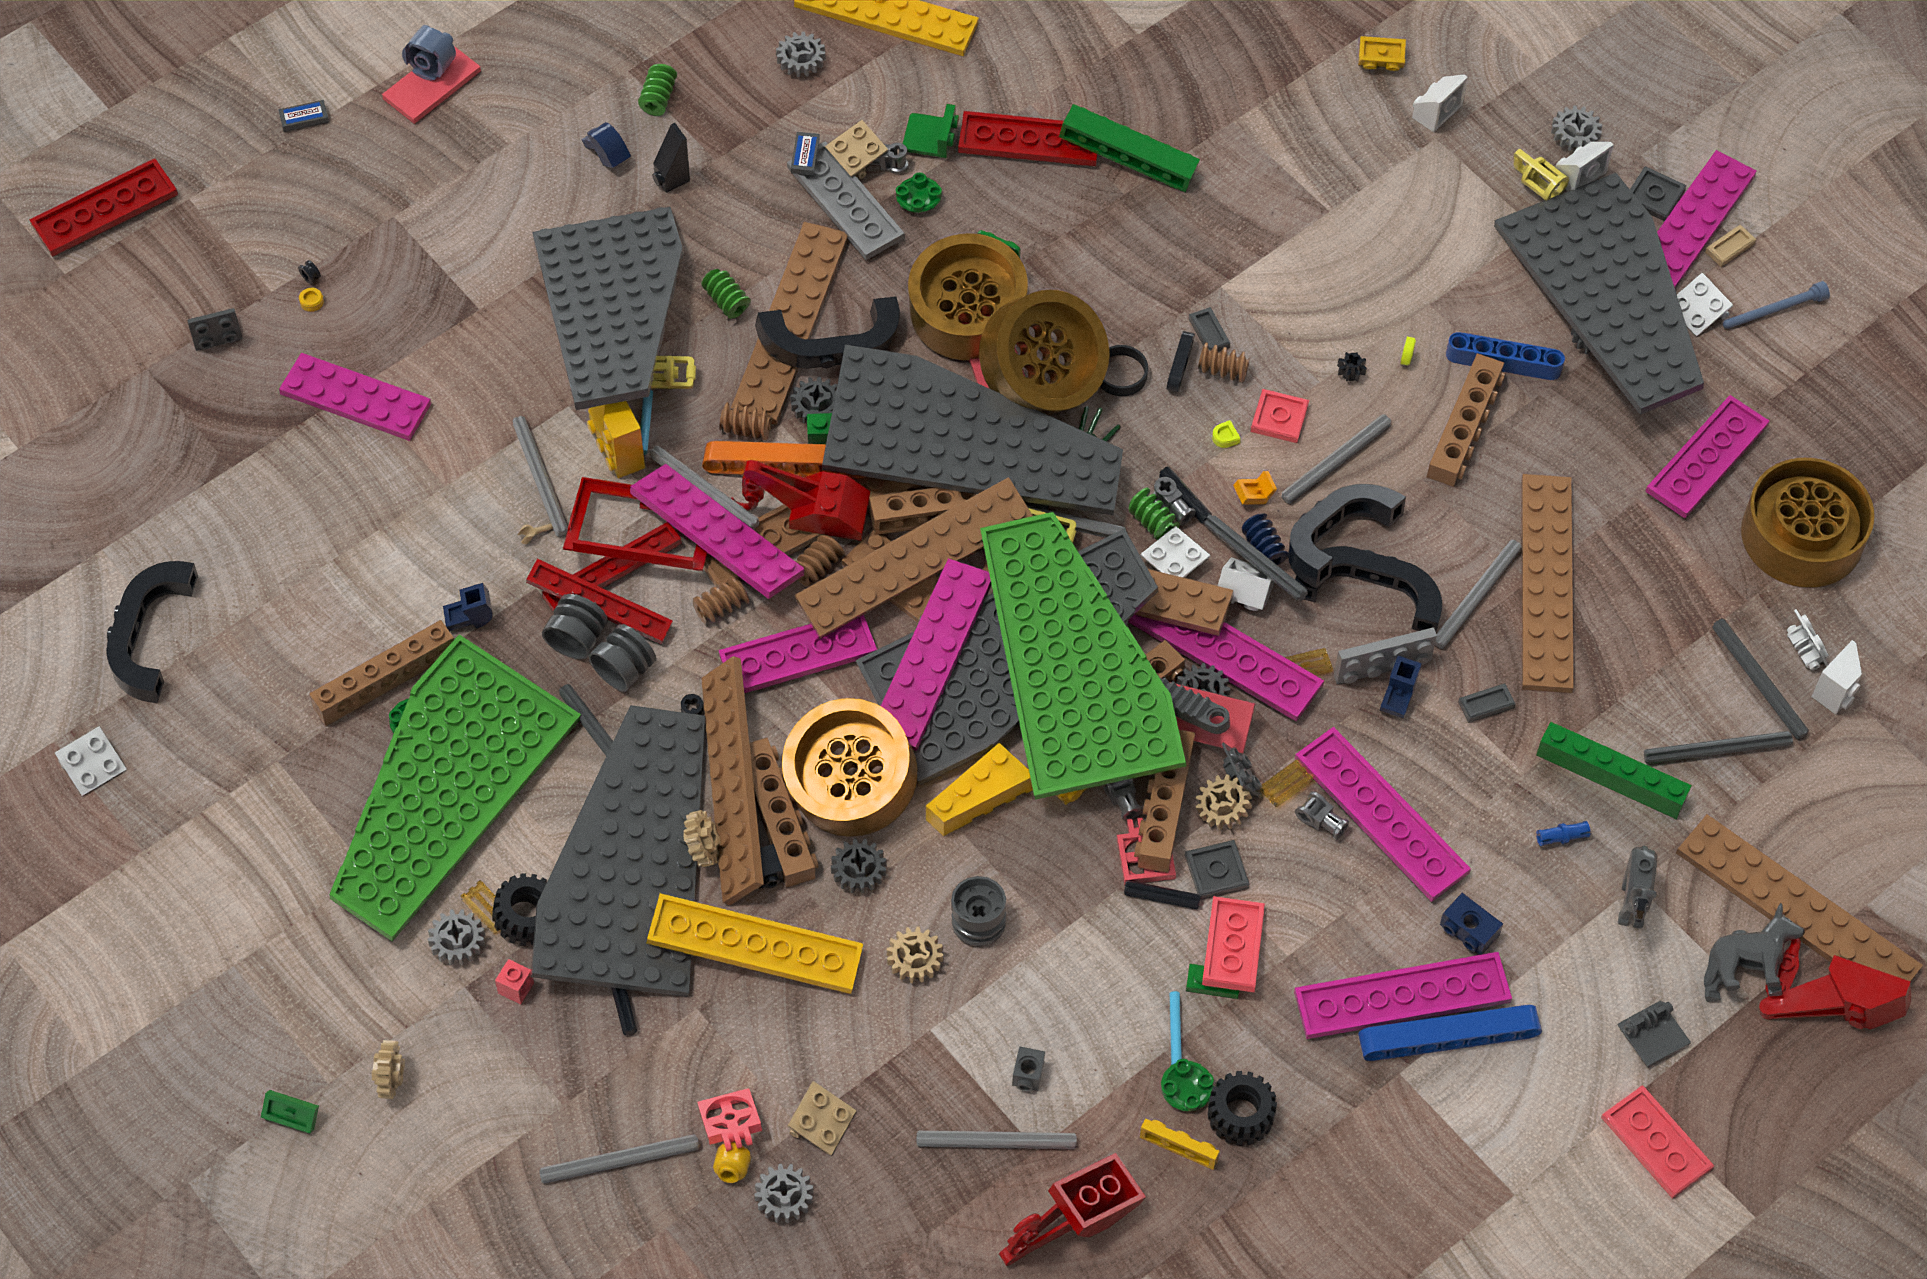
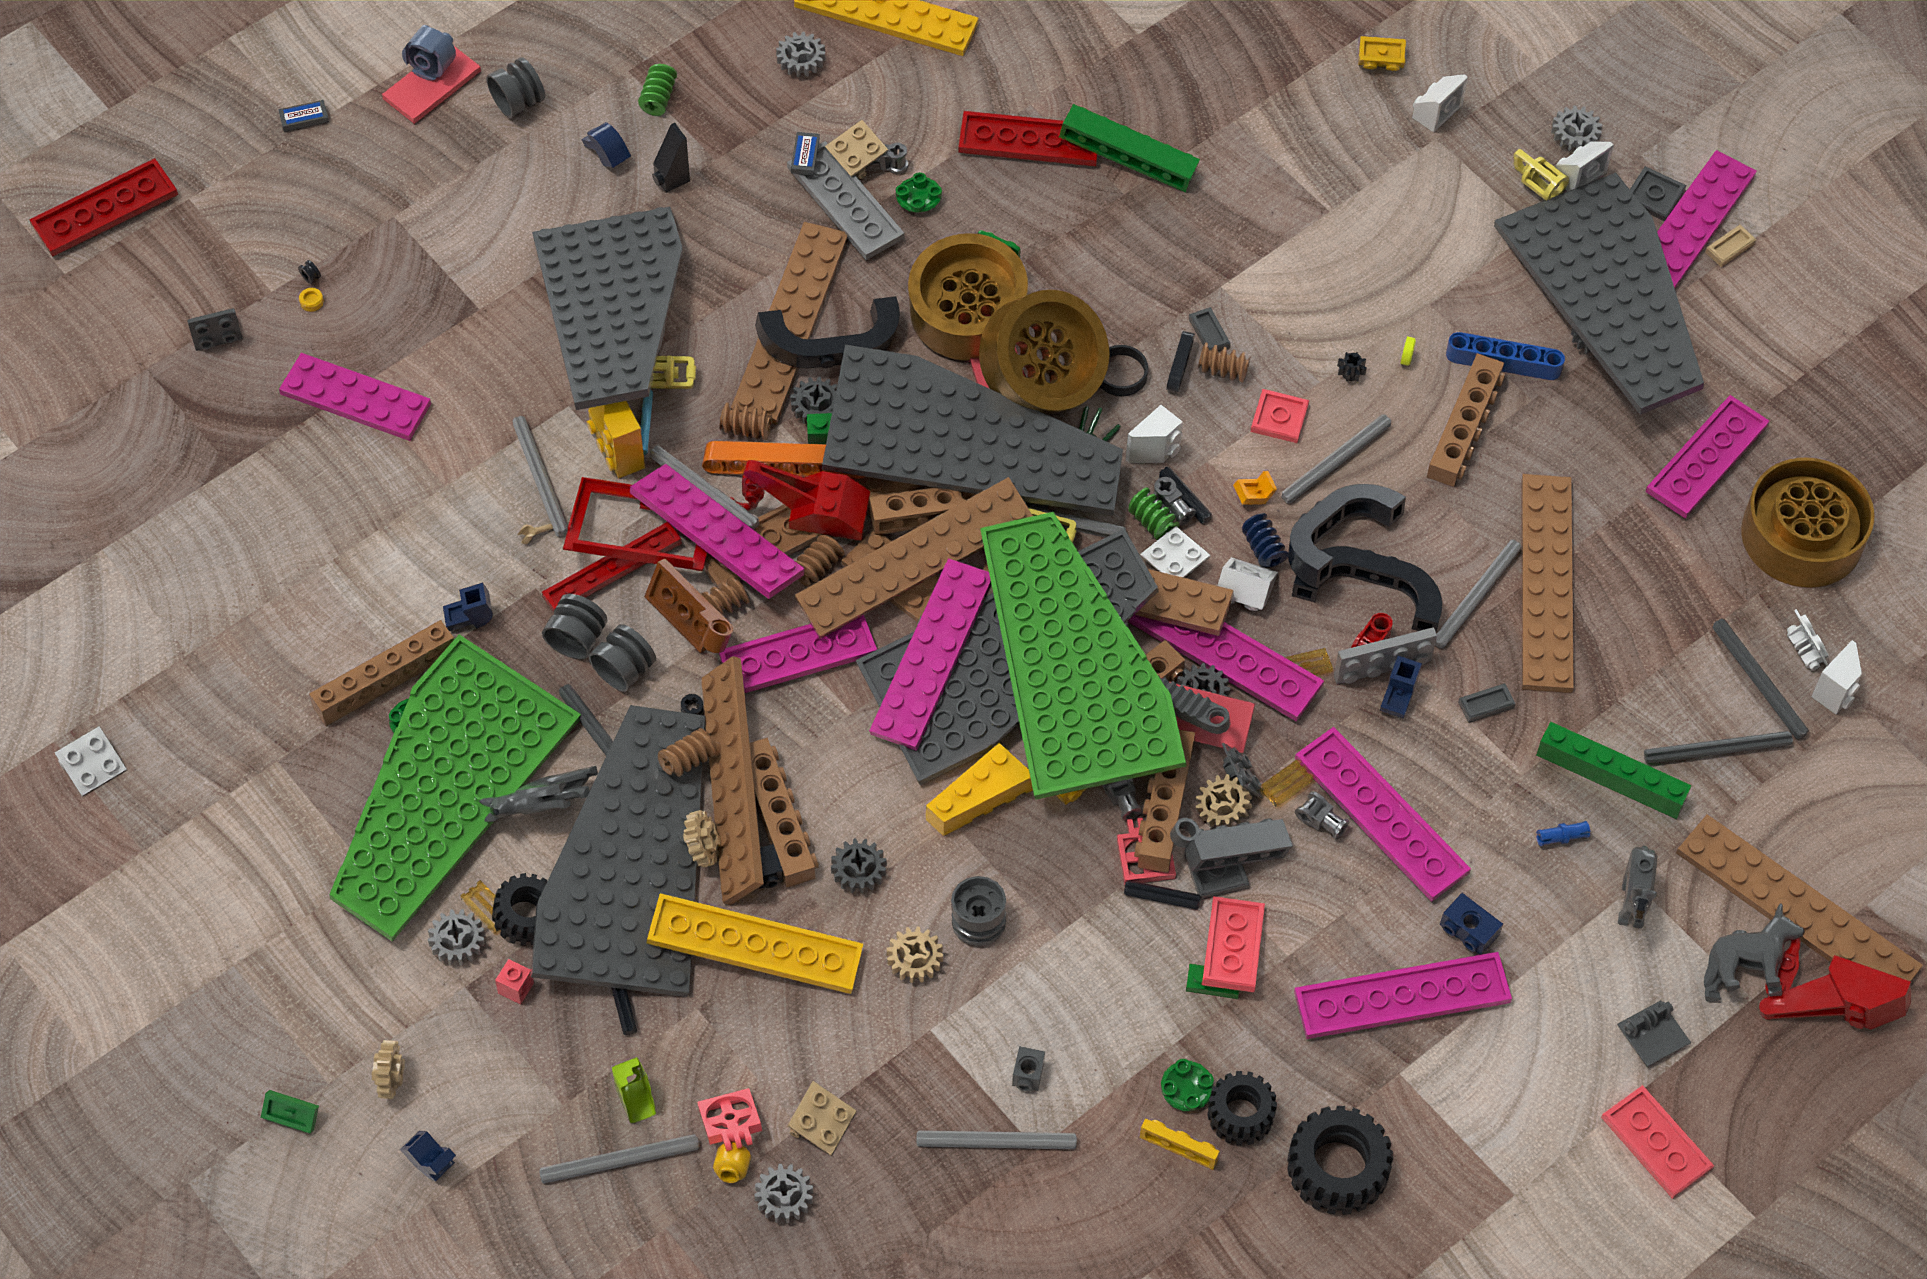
black arch [106,561,198,704] -> none
red plate [526,558,673,645] -> none
bright green piece [701,269,751,319] -> none
wheel [782,698,918,837] -> none
green bracket [902,104,959,158] -> none
red slope [999,1153,1146,1266] -> none
medium azure bar [1169,991,1182,1065] -> none
dark grey axle [1204,515,1308,601] -> none
neon yellow tile [1212,420,1241,448] -> none
blue beam [1358,1005,1542,1061] -> none
white hinge [1677,273,1733,337] -> none
sand blue piece [1723,281,1830,329] -> none
none -> dark blue brick [400,1131,456,1182]
none -> dark grey animal [479,766,598,822]
none -> dark grey wheel [486,57,545,118]
none -> lime piece [612,1057,656,1123]
none -> dark orange hinge [644,559,733,653]
none -> medium nougat piece [658,728,716,777]
none -> white slope [1126,405,1183,463]
none -> dark grey hinge [1170,818,1293,872]
none -> black tyre [1287,1106,1393,1215]
none -> red piece [1351,613,1393,648]

